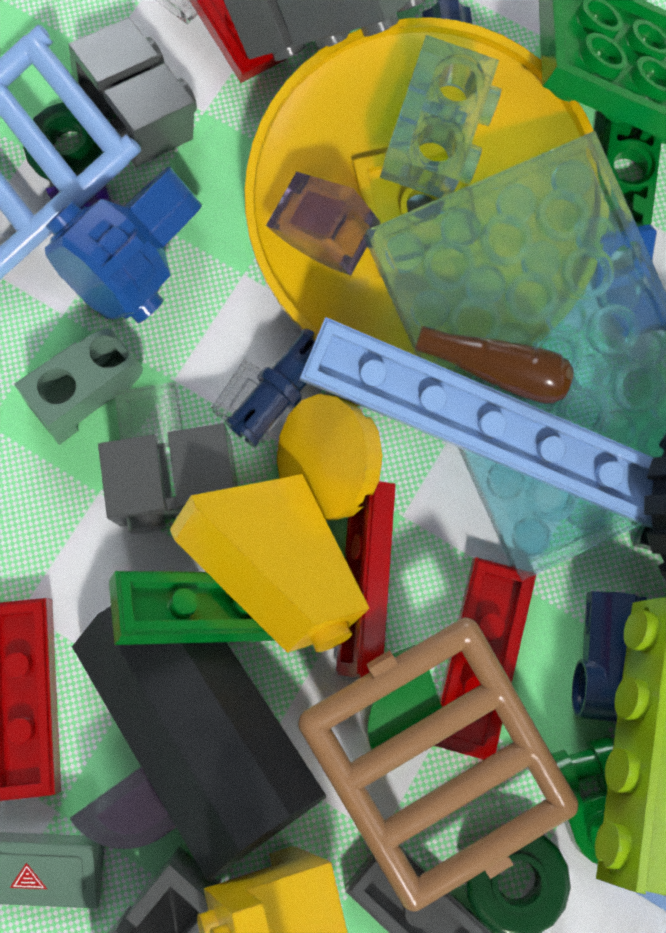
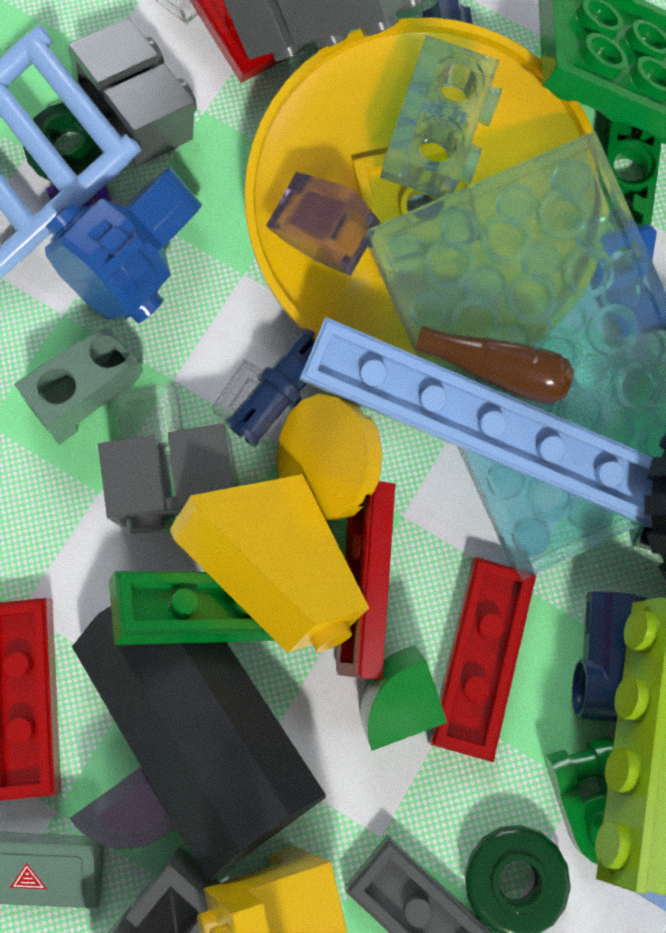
medium nougat bar [298,618,579,912] -> none

